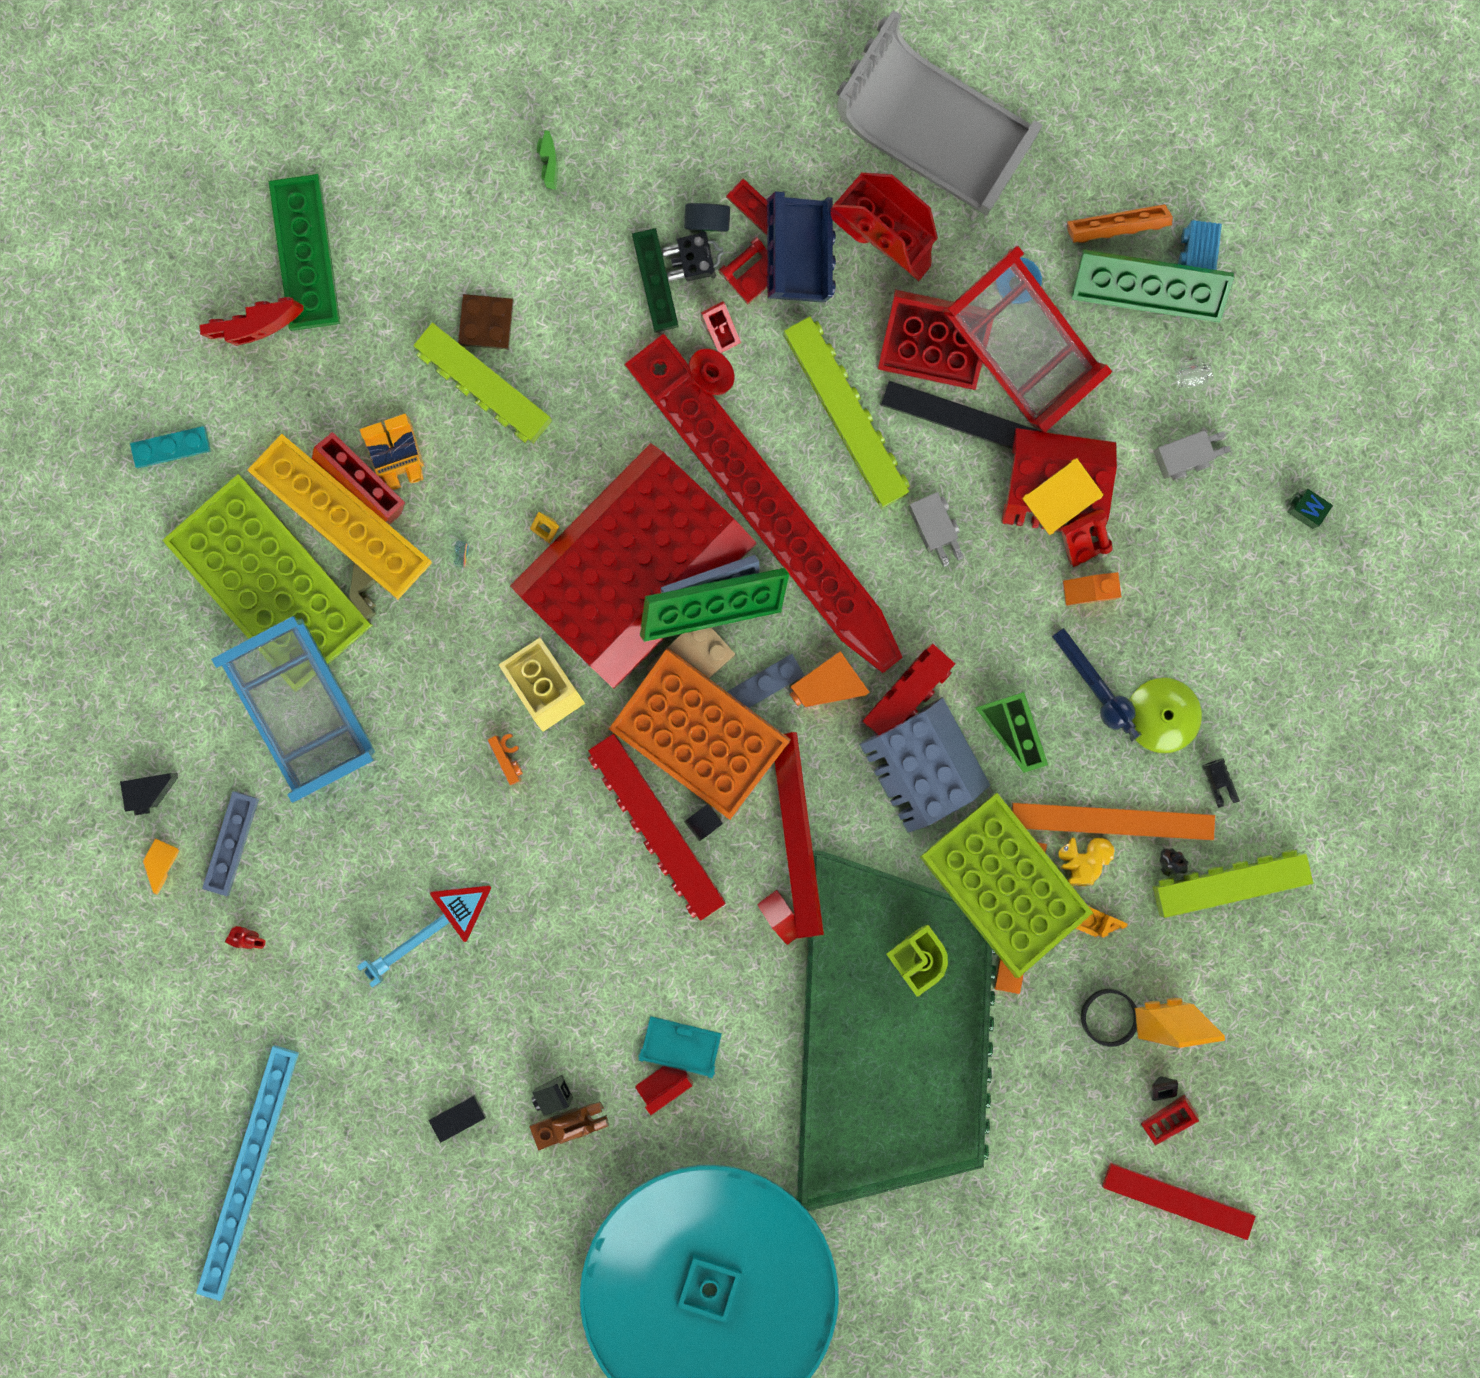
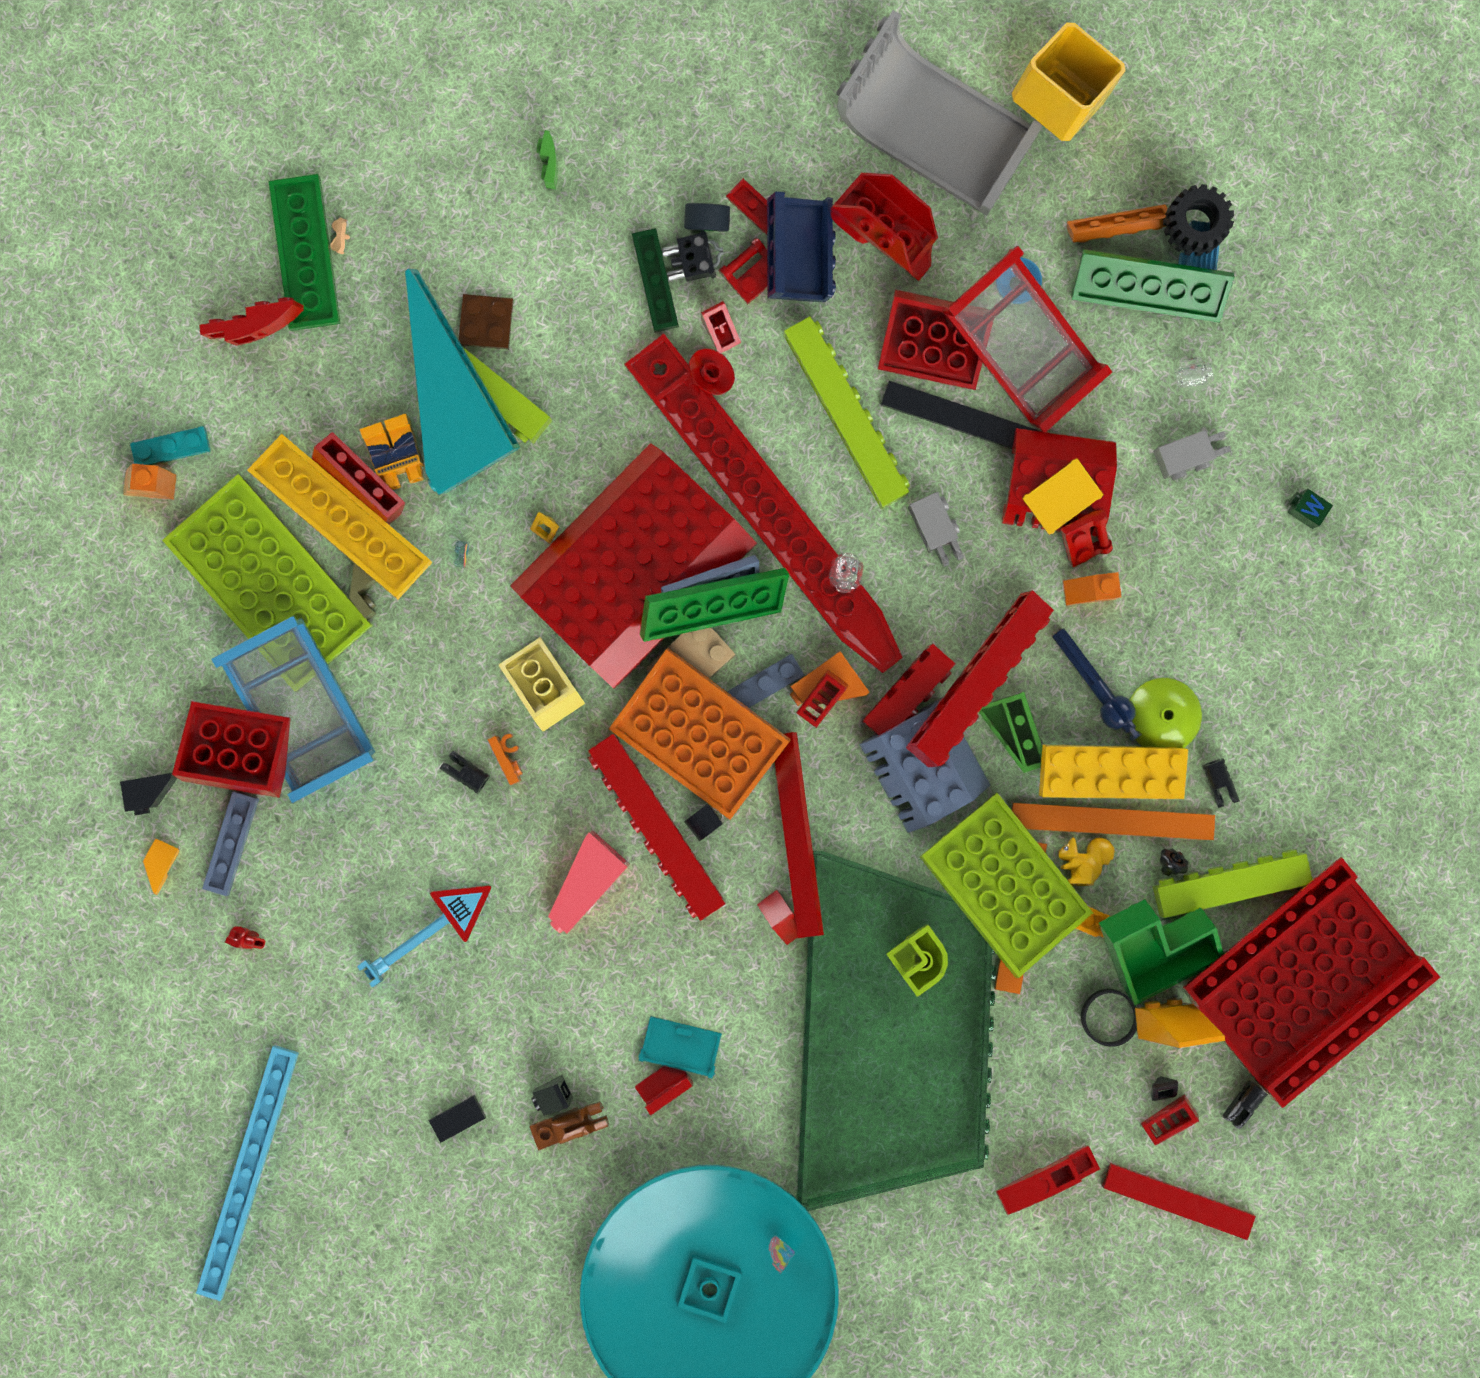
none -> orange slope [123,463,176,500]
none -> red slope [172,701,290,798]
none -> light nougat piece [330,218,350,254]
none -> teal slope [405,268,521,495]
none -> black hinge [440,751,490,794]
none -> coral slope [548,830,630,934]
none -> clear light blue tile [769,1235,795,1274]
none -> red slope [796,670,848,728]
none -> clear head [829,553,864,593]
none -> red brick [906,590,1054,767]
none -> red slope [996,1145,1100,1215]
none -> yellow plate [1012,22,1125,141]
none -> yellow plate [1039,745,1188,799]
none -> green piece [1099,899,1224,1005]
none -> black tyre [1163,184,1234,256]
none -> red slope [1183,857,1441,1108]
none -> black hinge [1222,1080,1268,1129]

